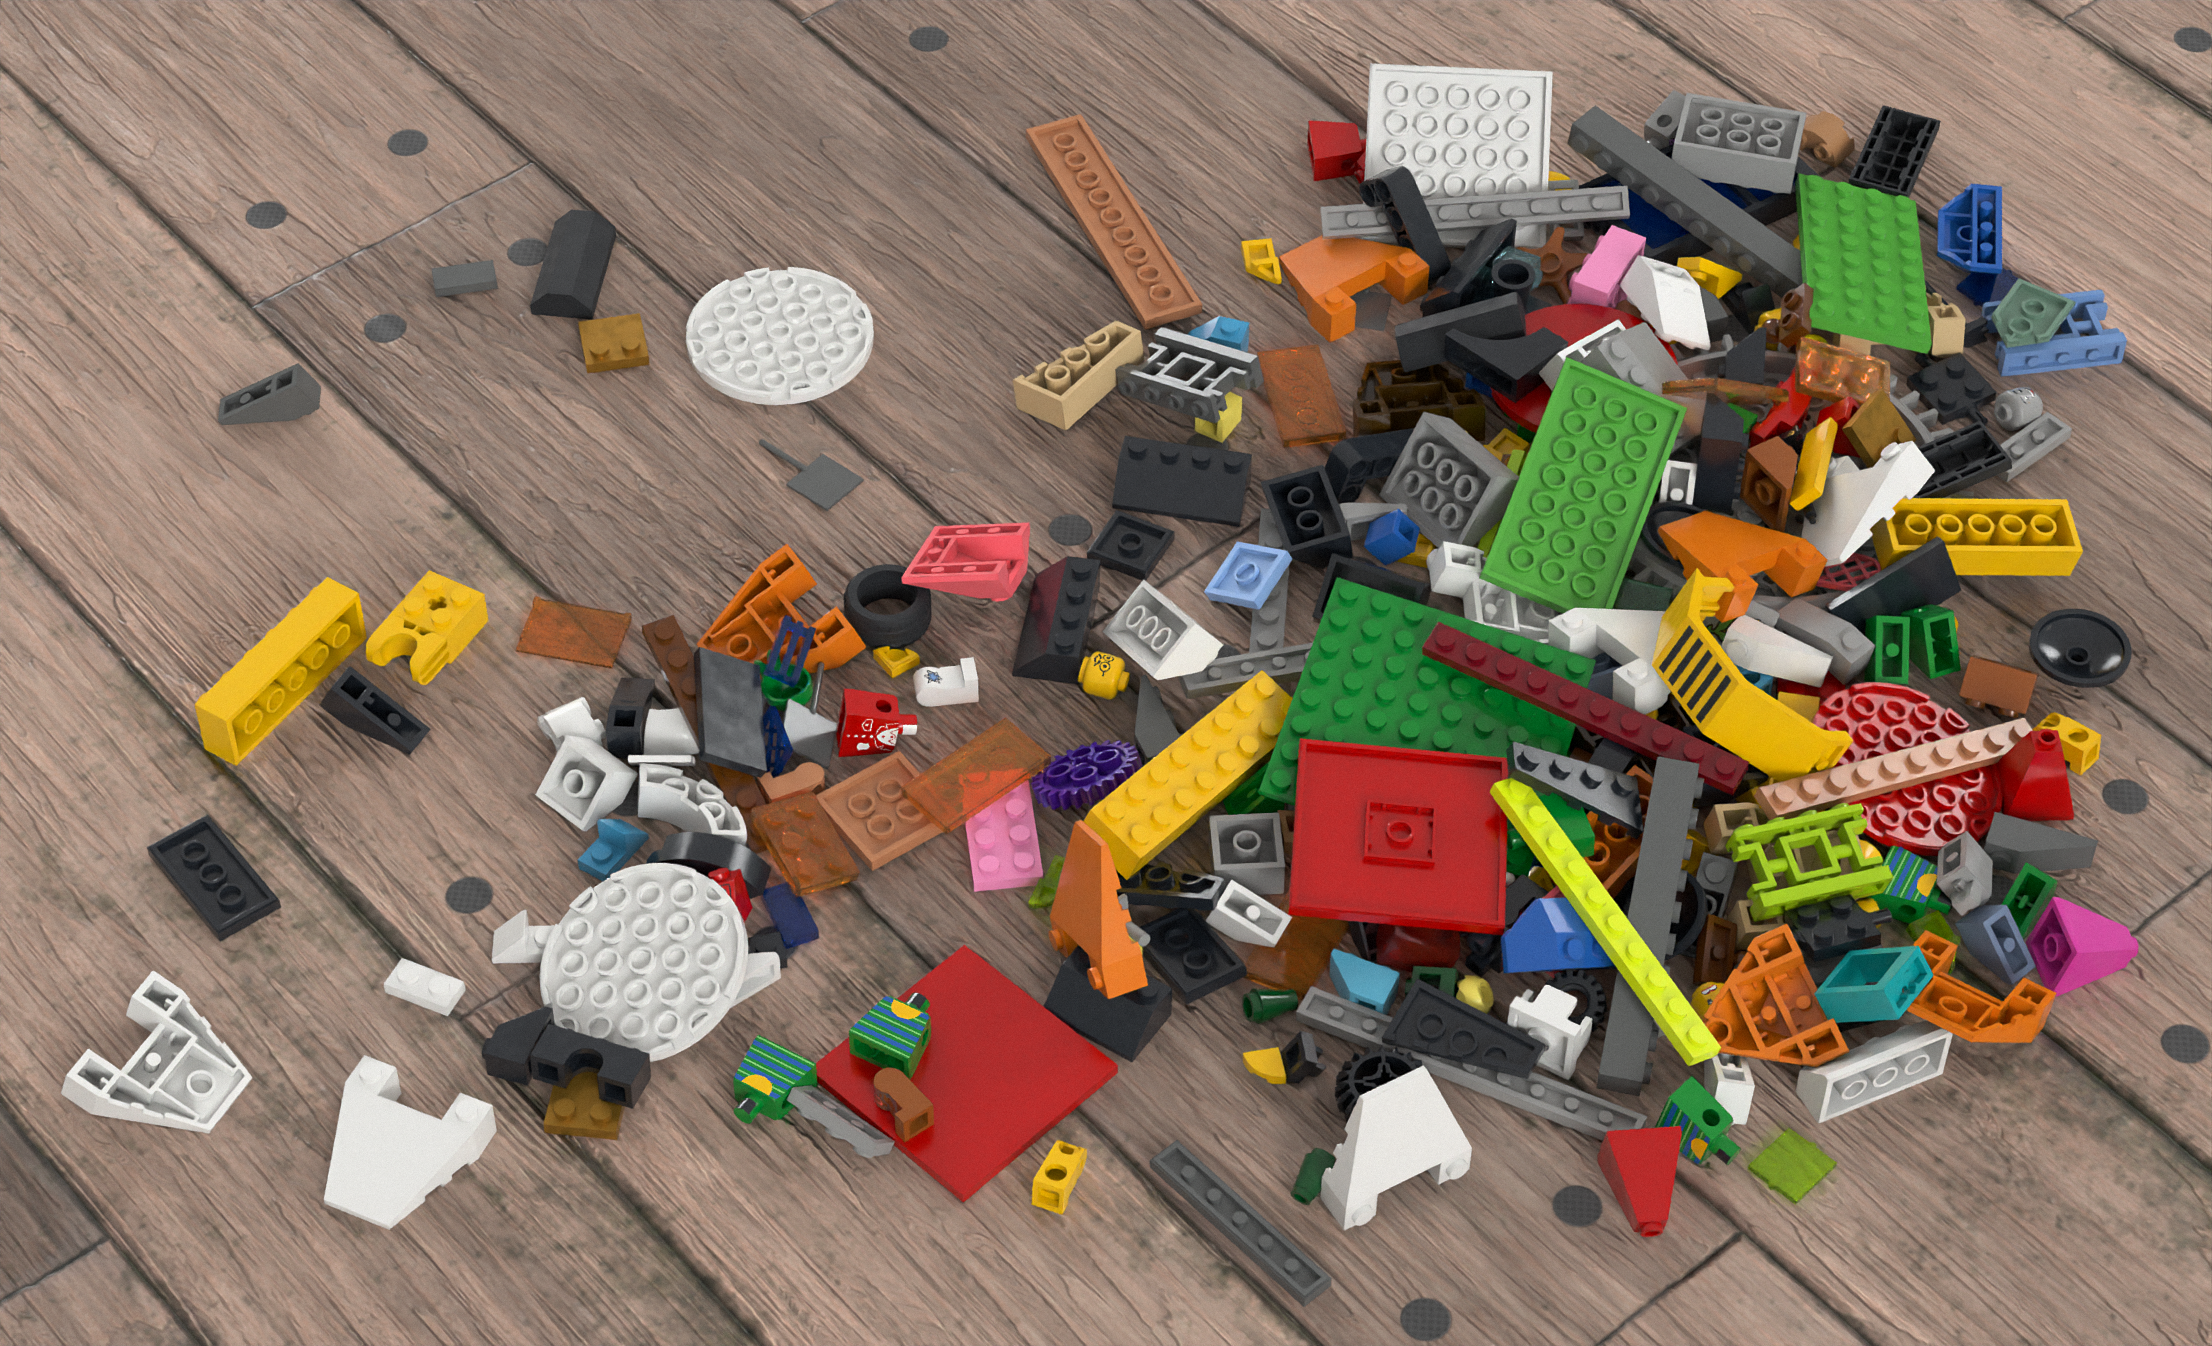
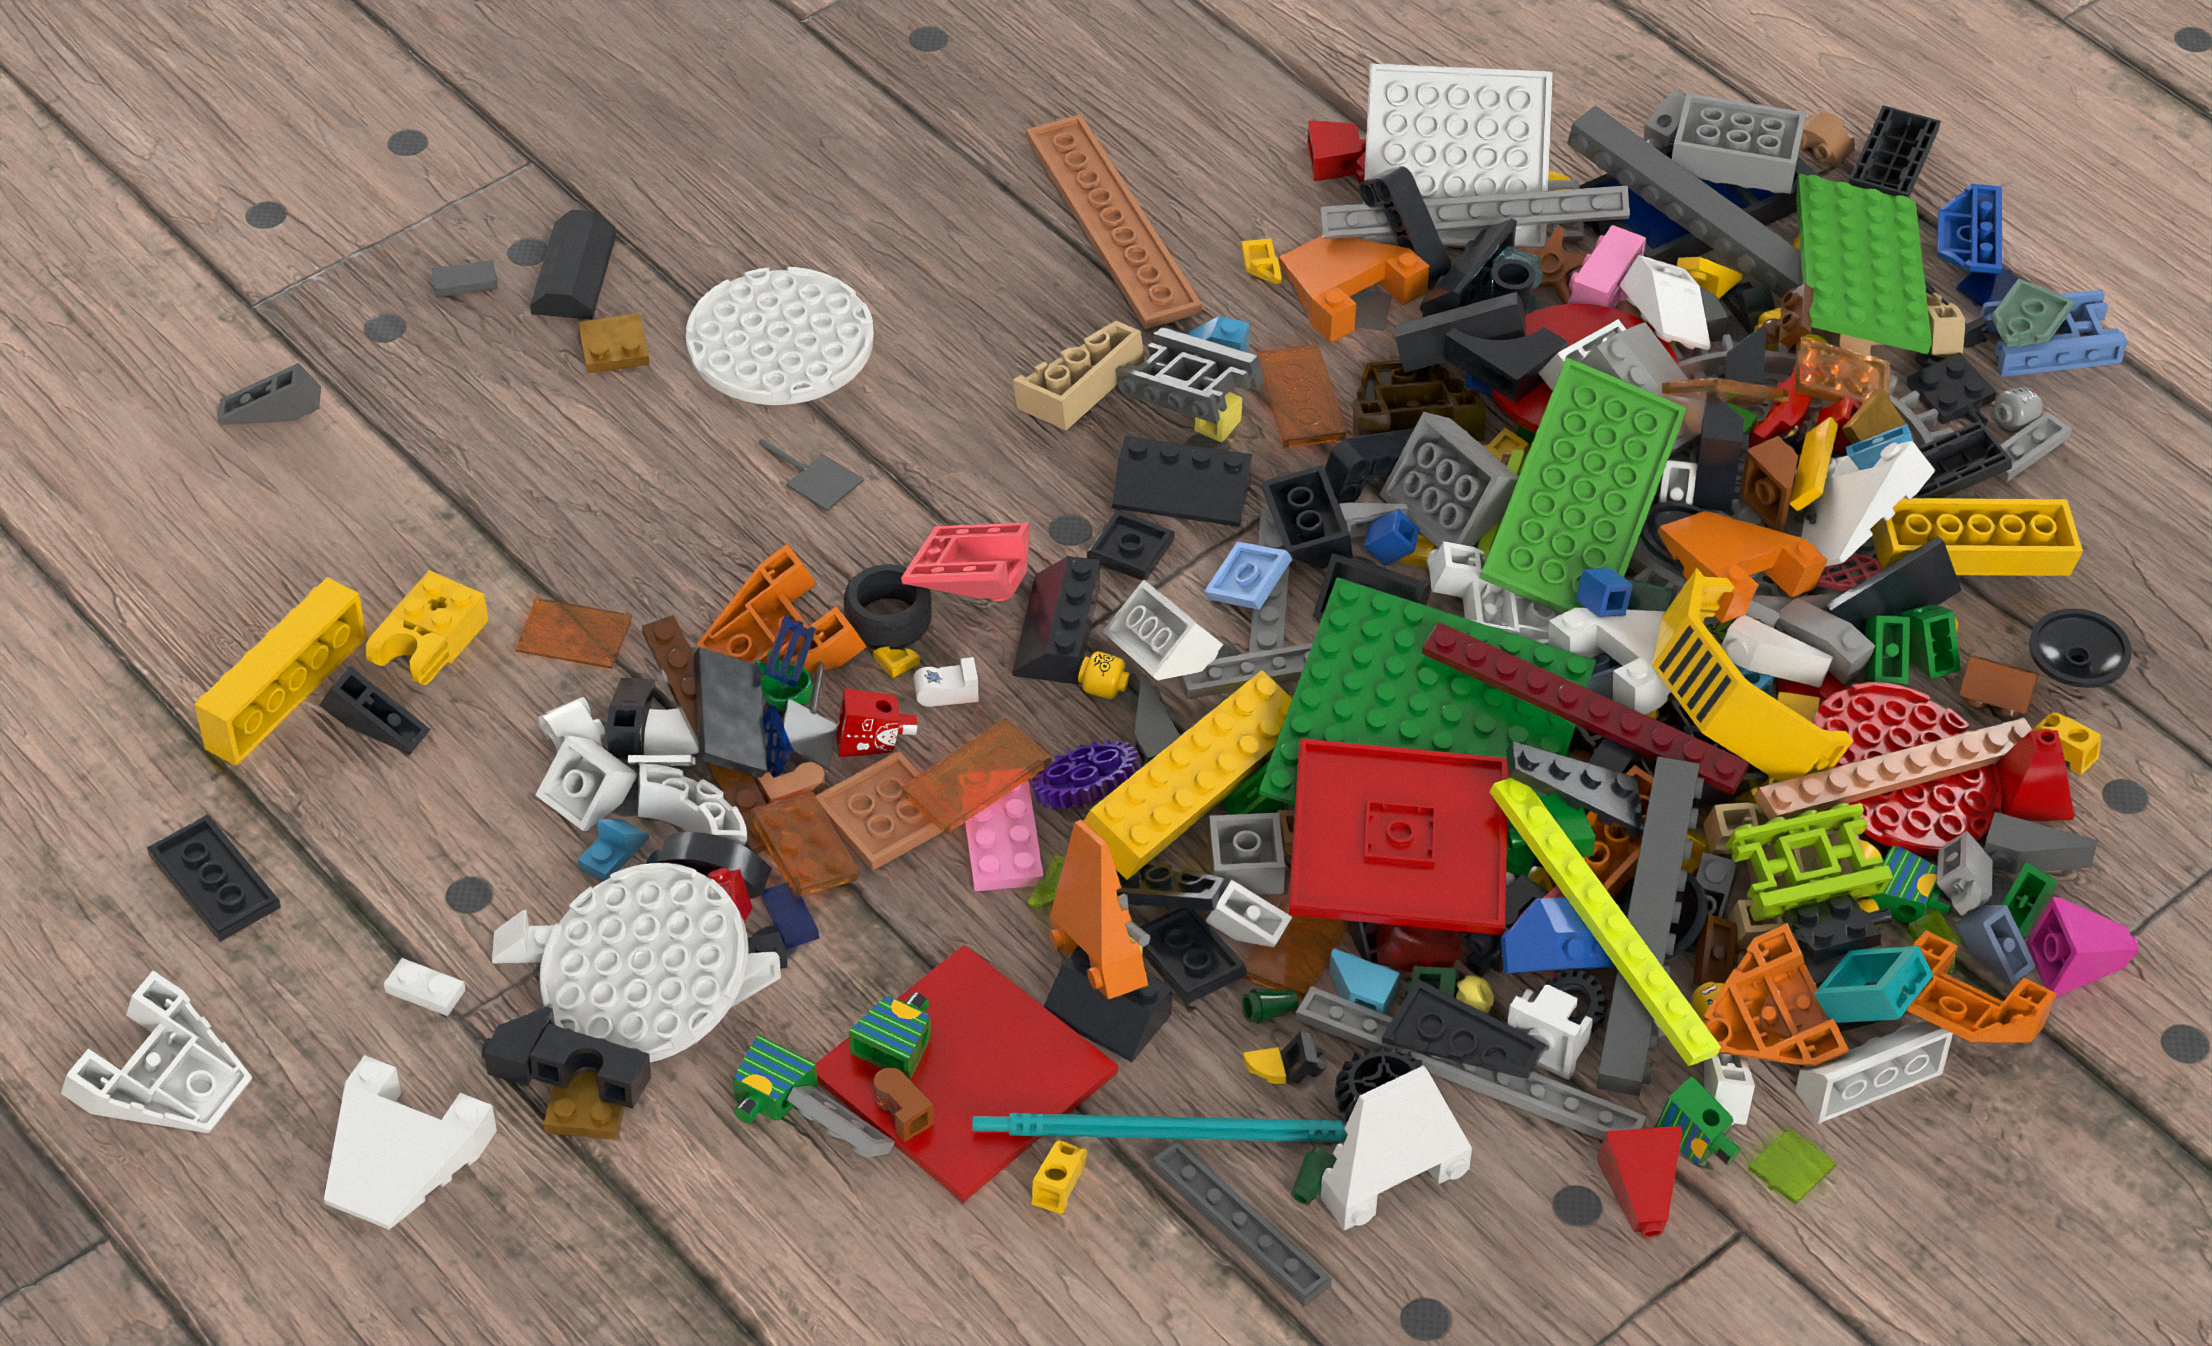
none -> teal axle [972,1113,1348,1143]
none -> blue brick [1576,568,1633,617]
none -> dark azure slope [1845,424,1914,470]

